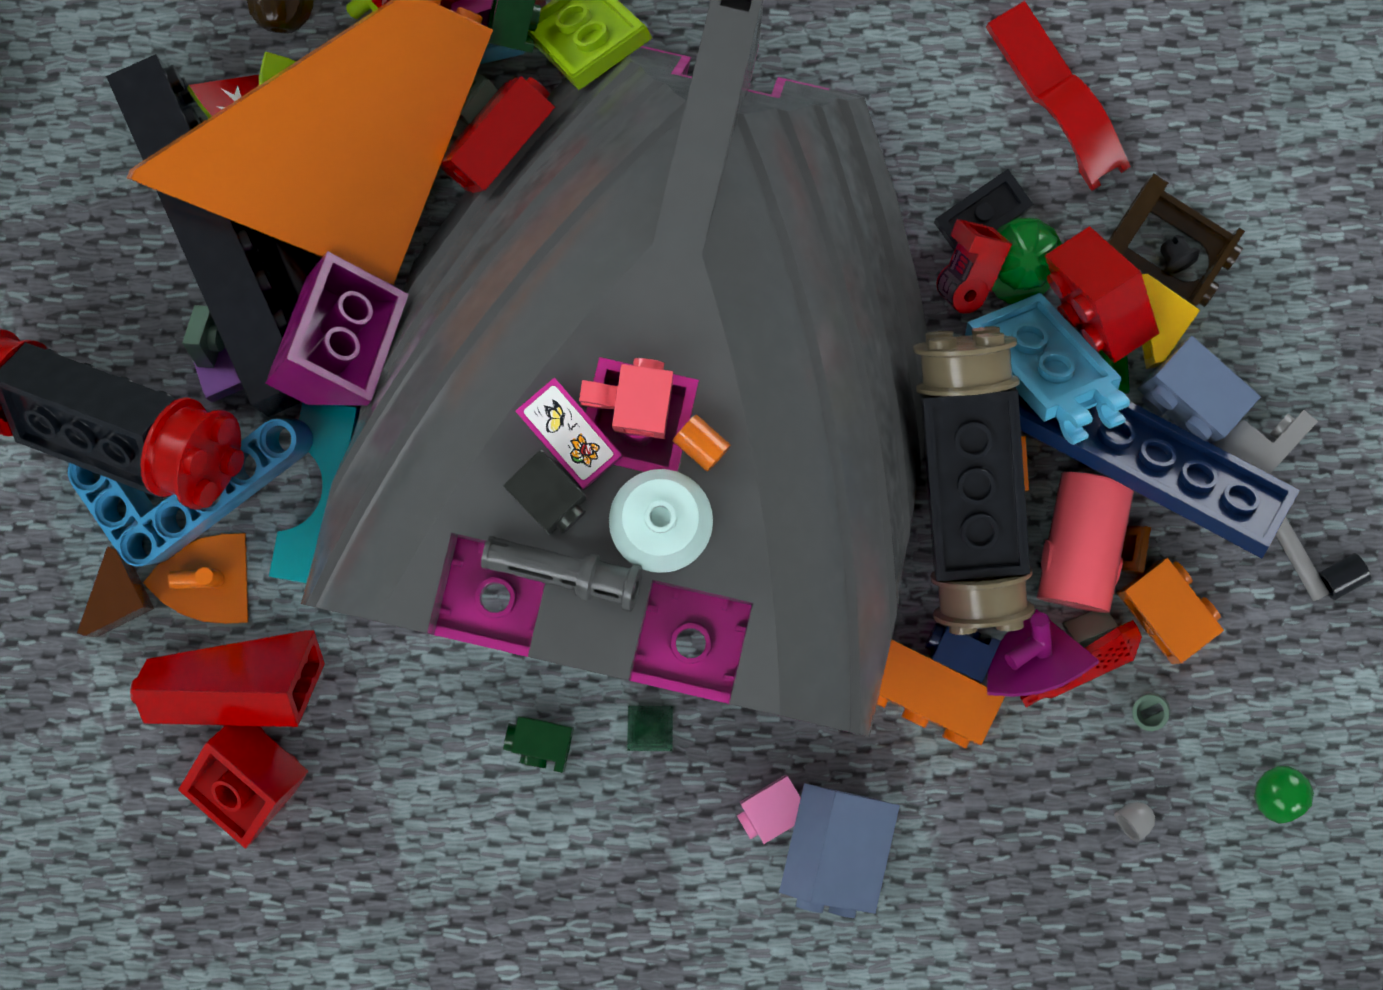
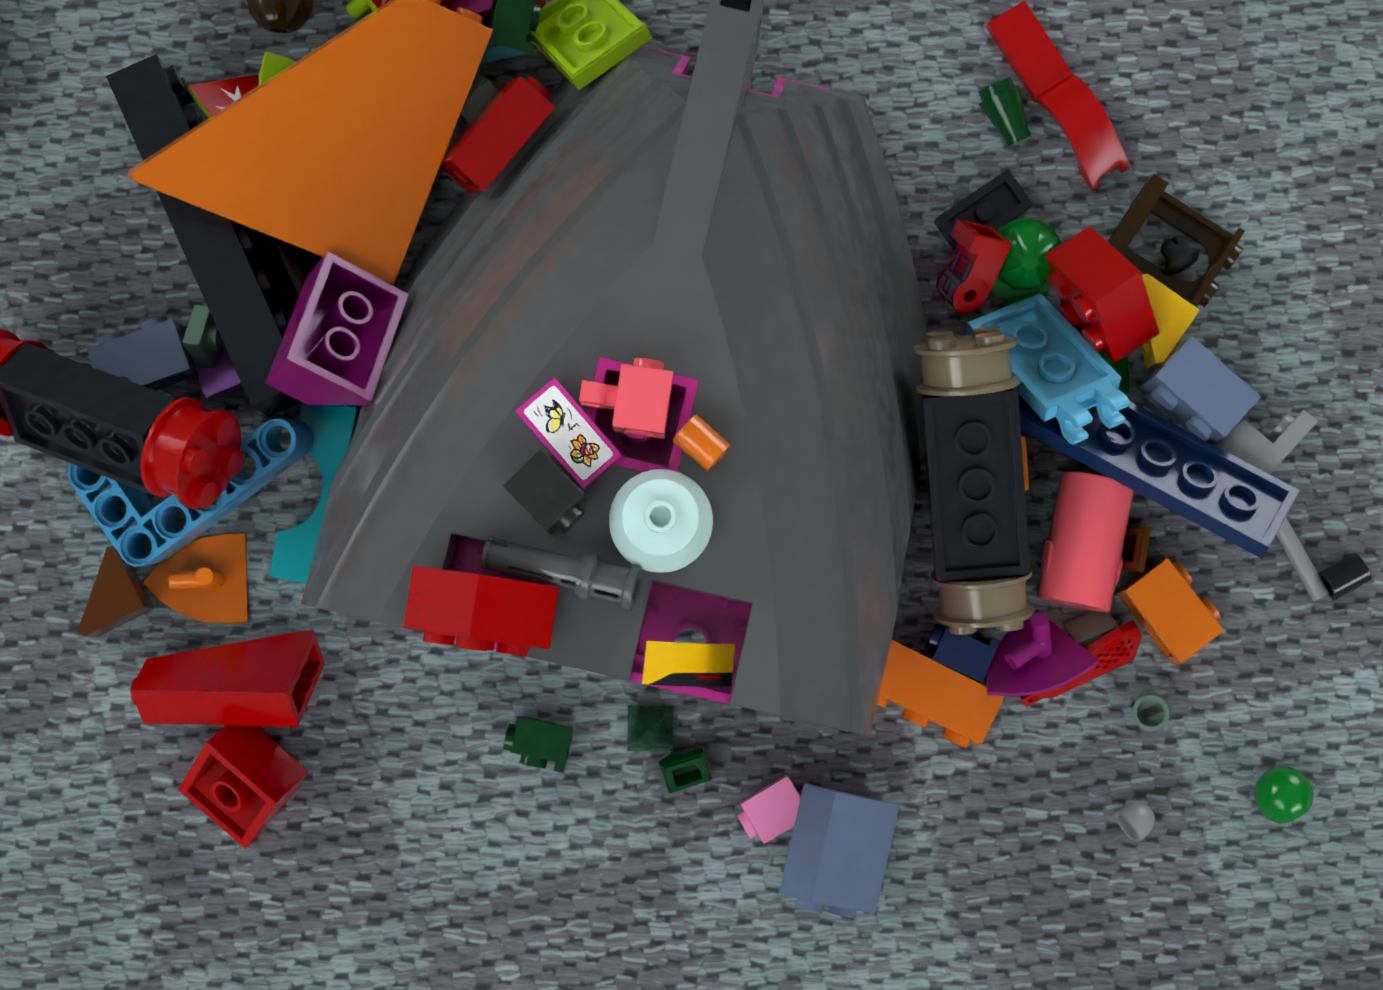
none -> sand blue brick [87,316,198,391]
none -> red brick [403,566,559,657]
none -> yellow sticker [642,640,736,687]
none -> dark green slope [659,747,712,793]
none -> dark green cone [978,77,1031,147]

